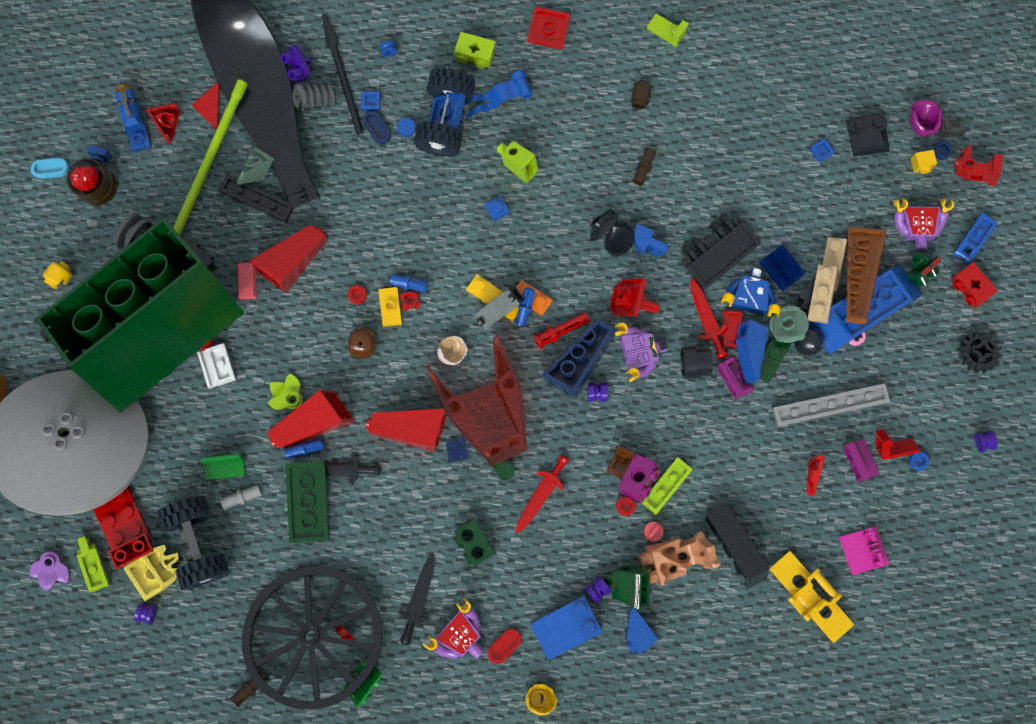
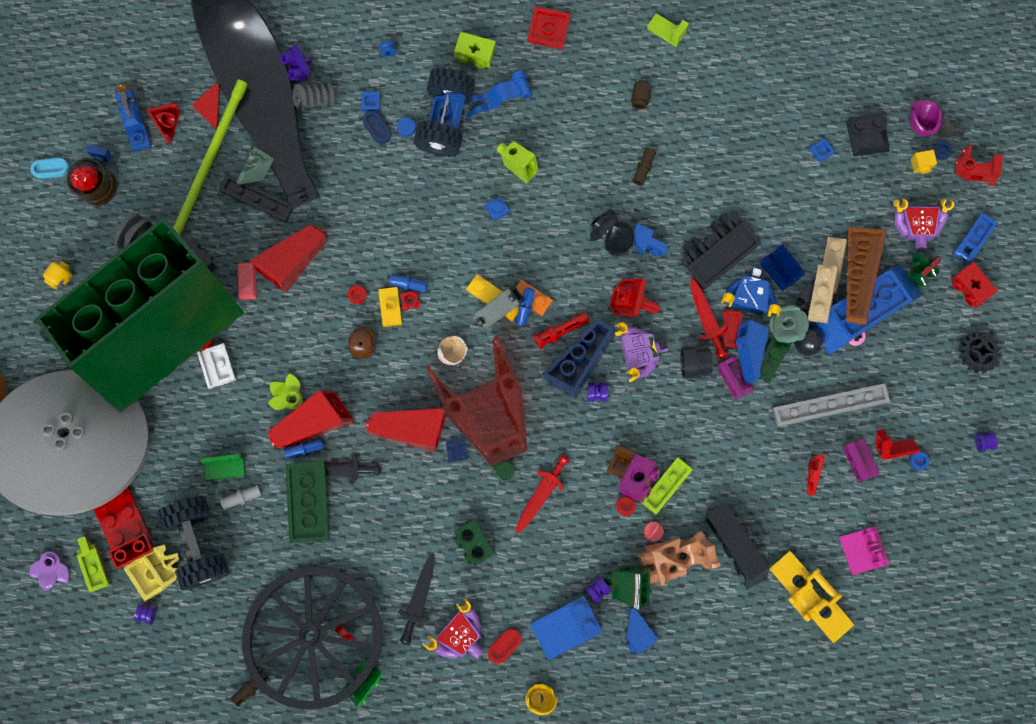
black piece [322,14,363,135] -> none

